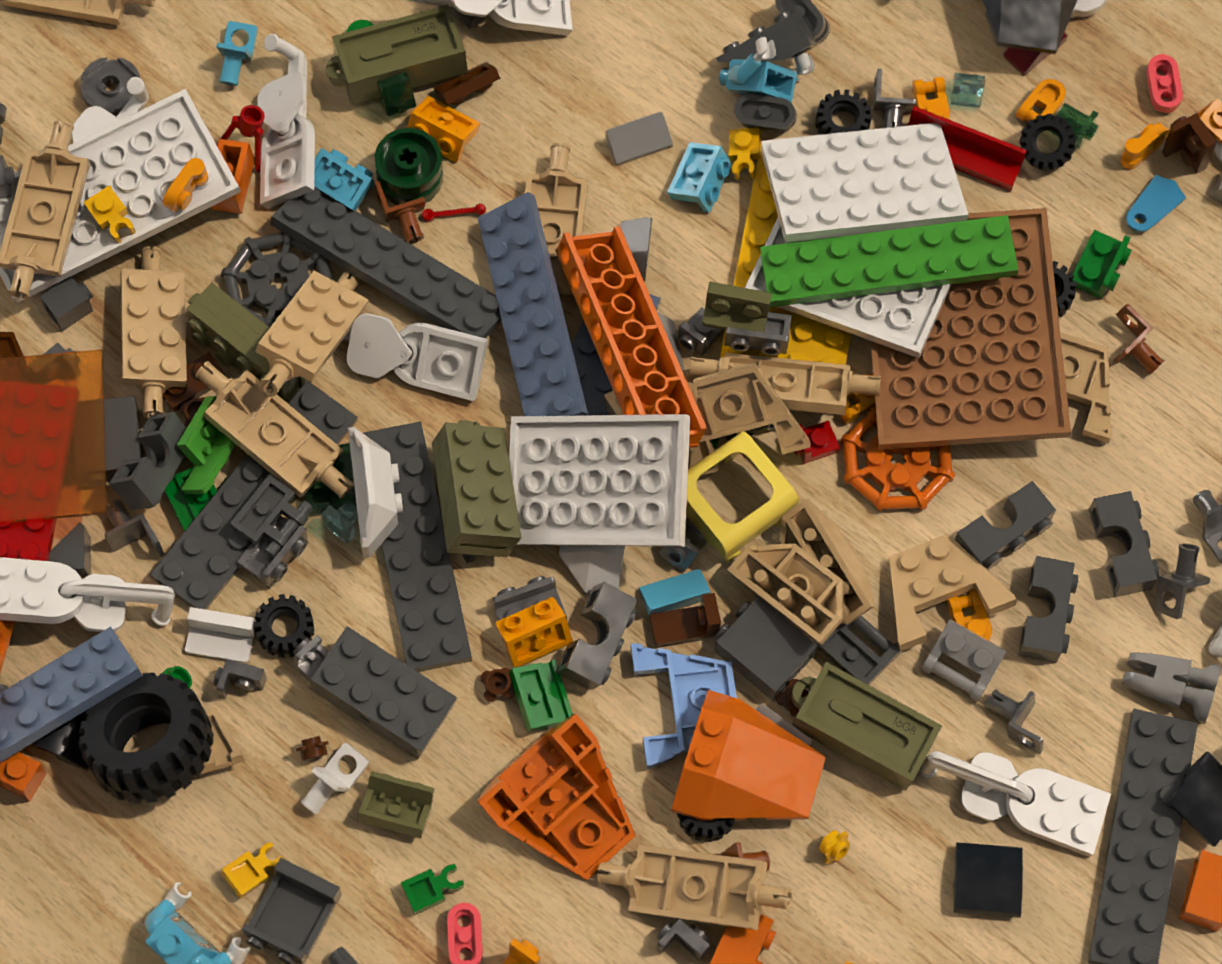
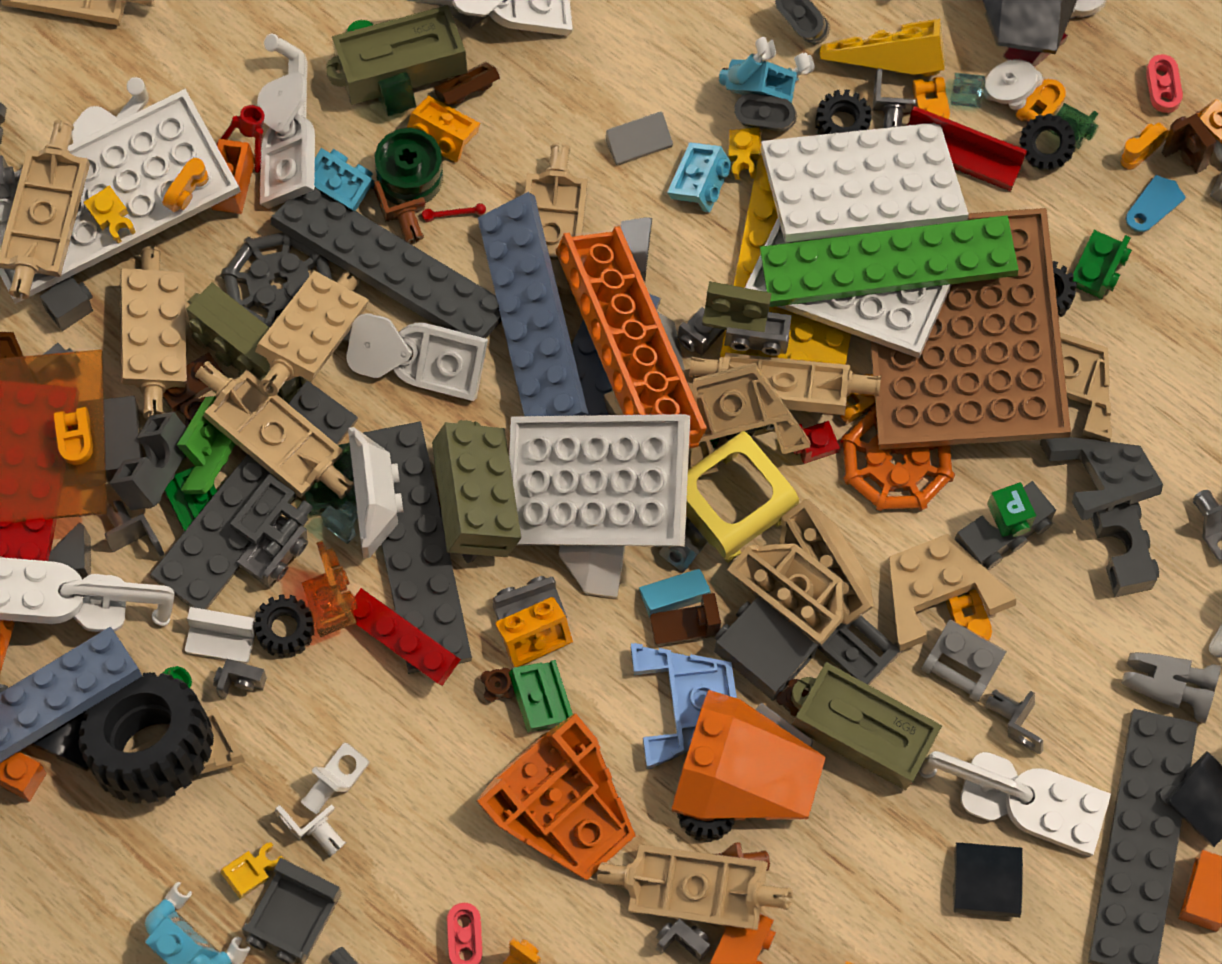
flat silver plate [81,57,140,117] -> none
medium azure bracket [216,21,258,86] -> none
flat silver bracket [292,635,329,682] -> none
reddish brown plate [296,736,329,760] -> none
dark grey brick [309,626,457,759] -> none
olive bracket [357,772,434,838] -> none
green plate [401,864,464,915] -> none
dark grey arch [556,582,638,690] -> none
dark grey slope [716,11,817,62] -> none
yellow plate [819,830,850,865] -> none
dark grey arch [1018,556,1078,663] -> none
dark orange bracket [1114,304,1164,375] -> none
flat silver bracket [1154,543,1210,619] -> none
none -> light orange plate [54,407,93,465]
none -> white bracket [274,804,346,857]
none -> clear orange bracket [302,540,358,637]
none -> red plate [343,588,461,686]
none -> yellow wedge [820,19,945,77]
none -> white piece [983,60,1043,110]
none -> green brick [987,482,1036,537]
none -> dark grey wing [1040,437,1163,520]

